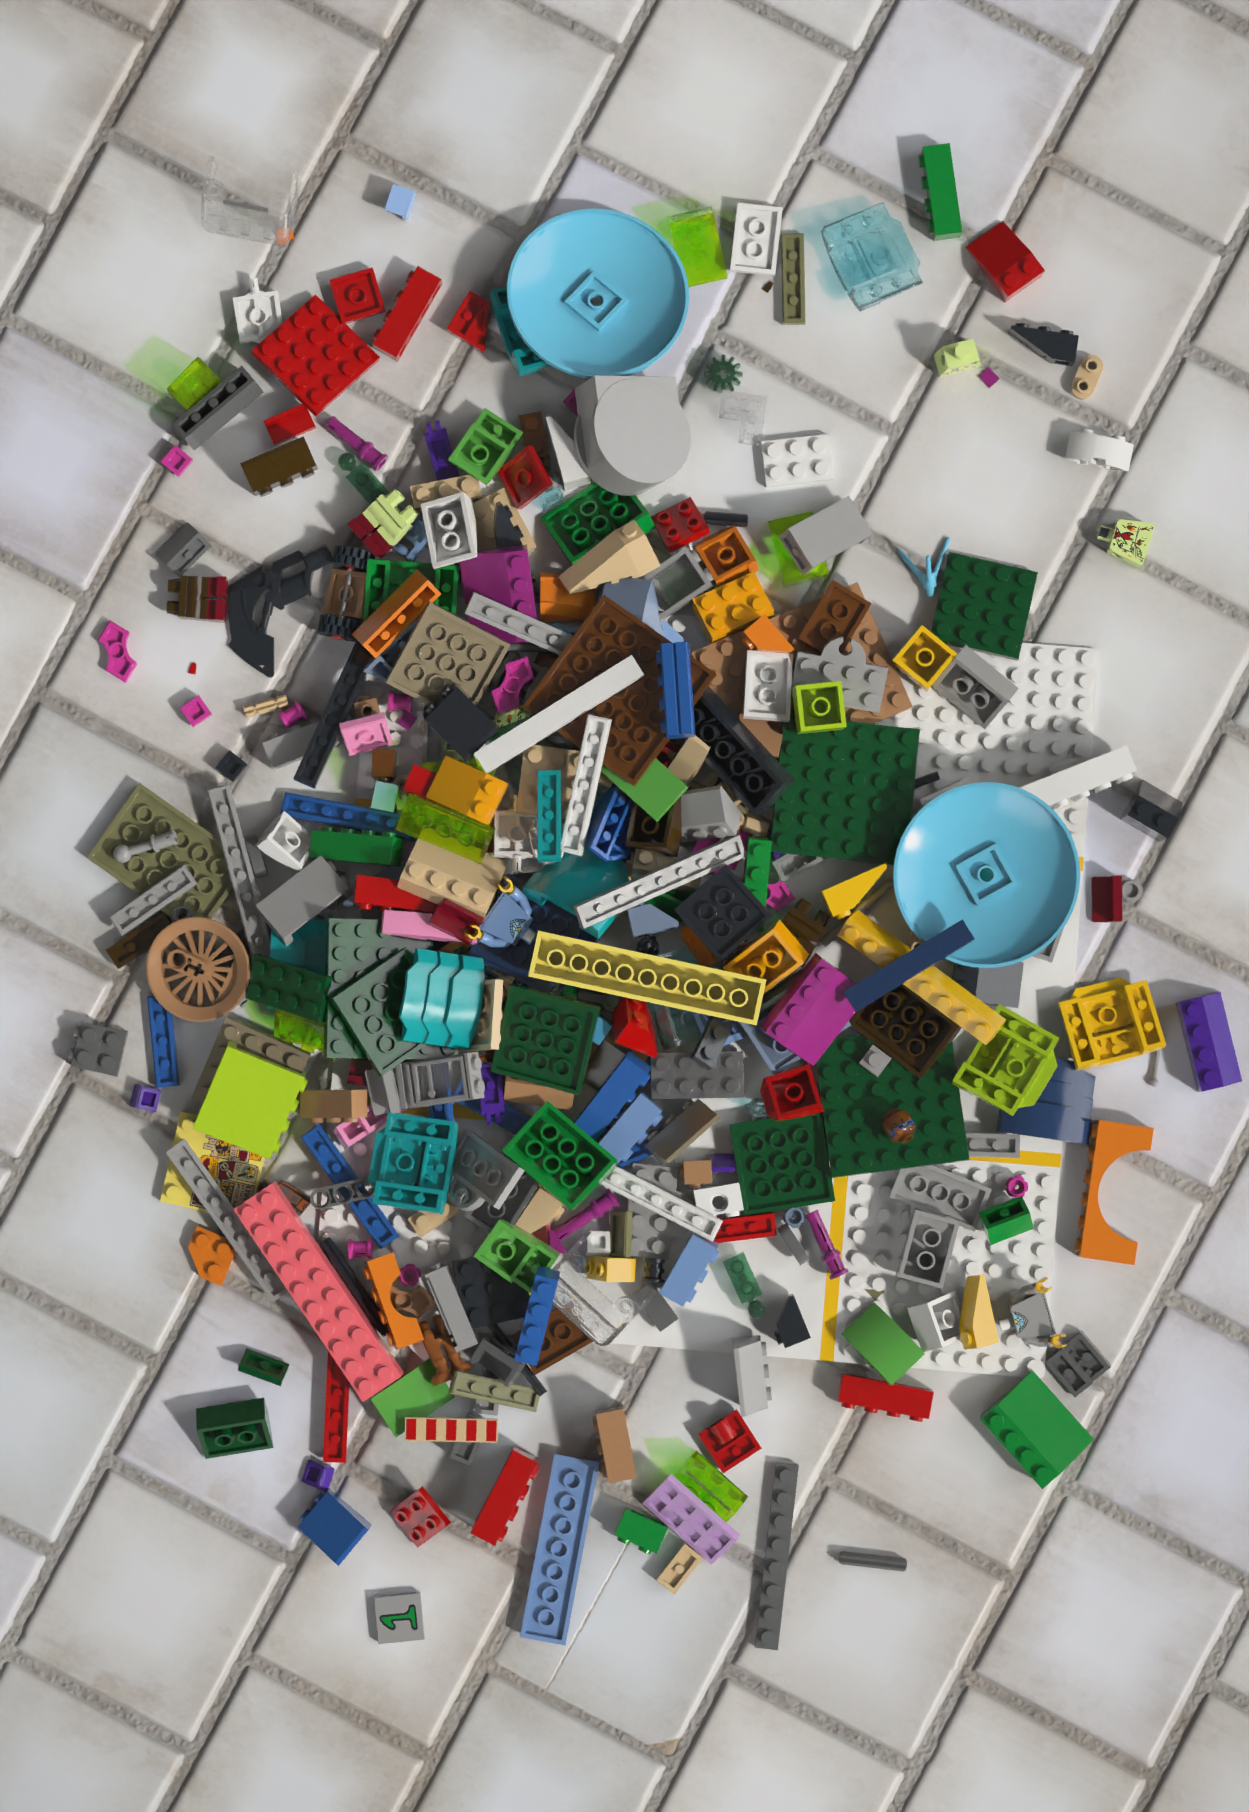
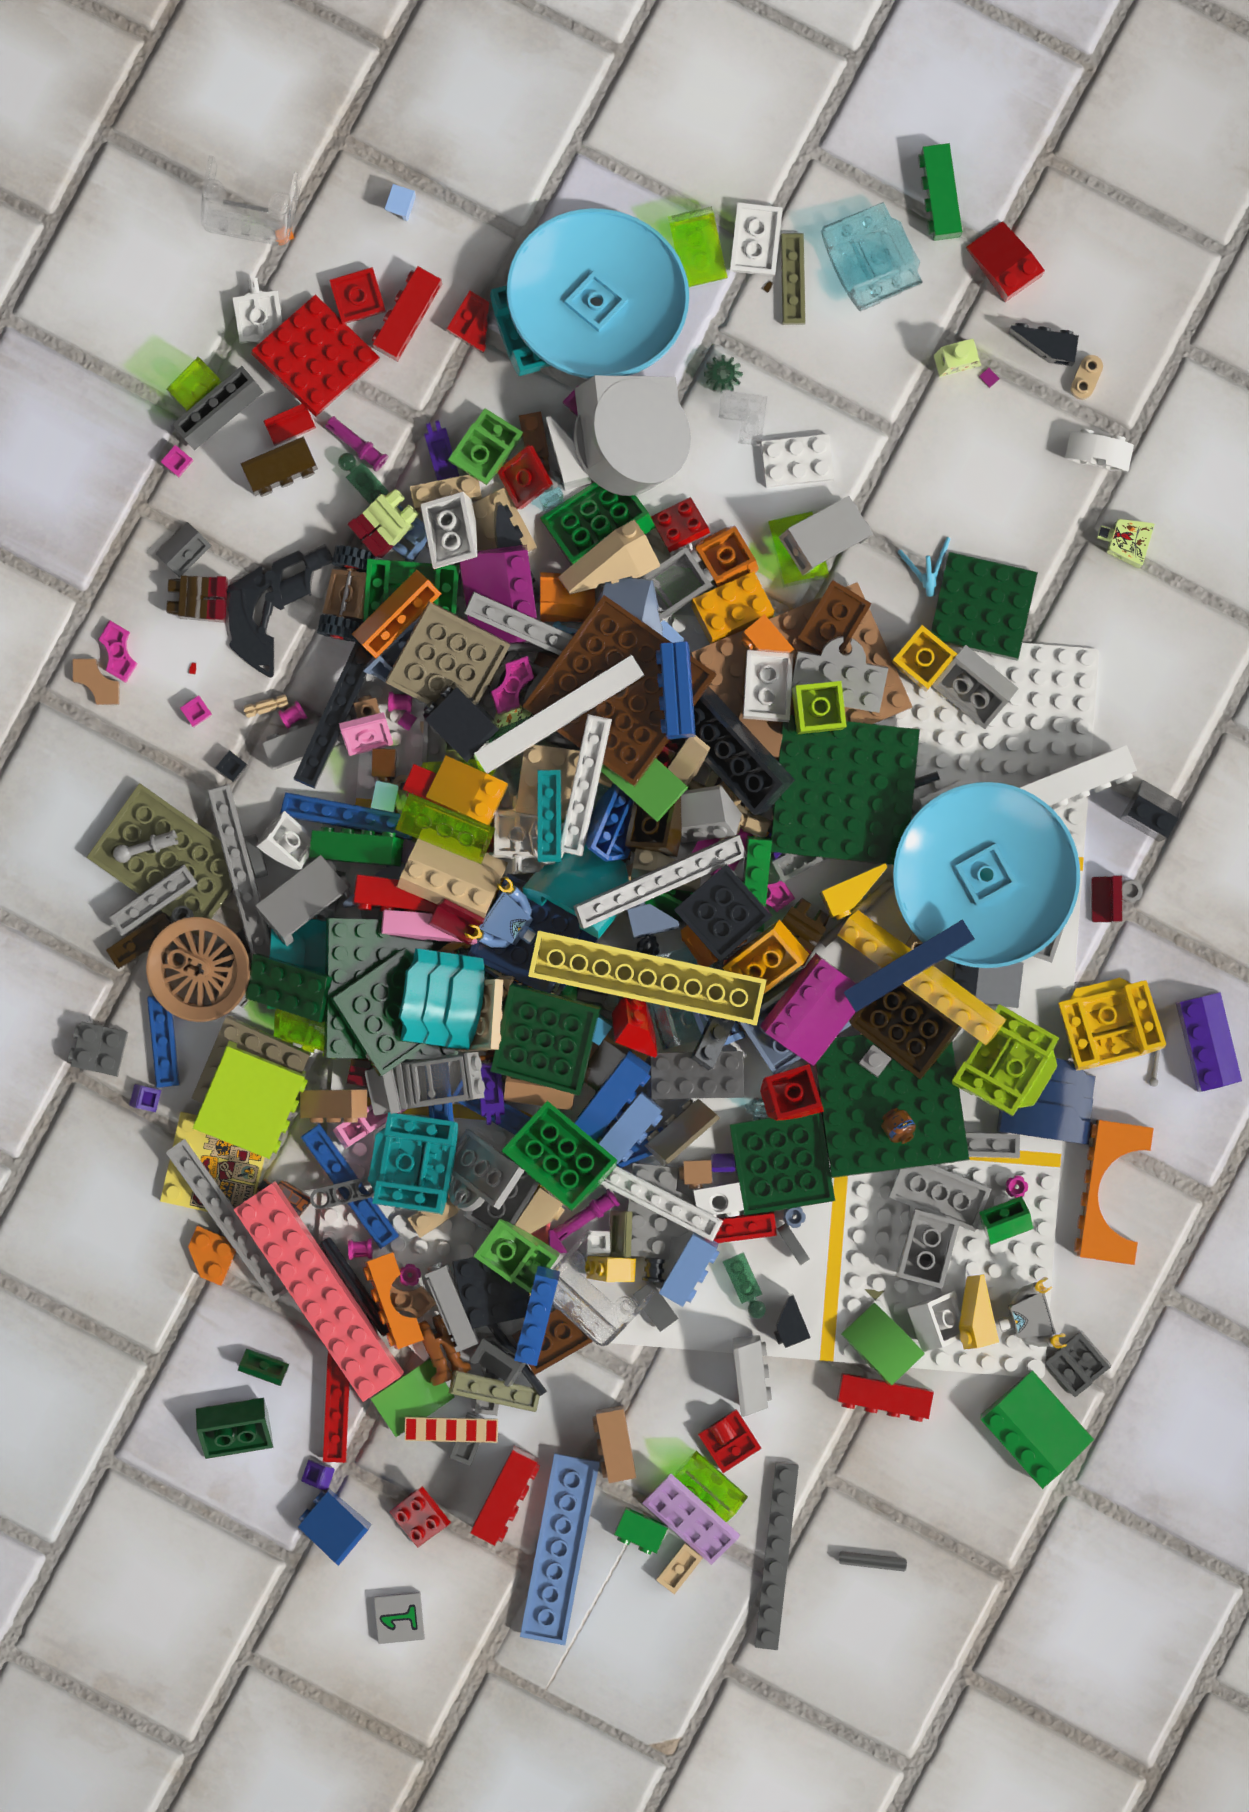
black axle [704,511,748,527] -> none
magenta pin [804,1210,849,1280] -> none
none -> medium nougat tile [73,659,120,705]

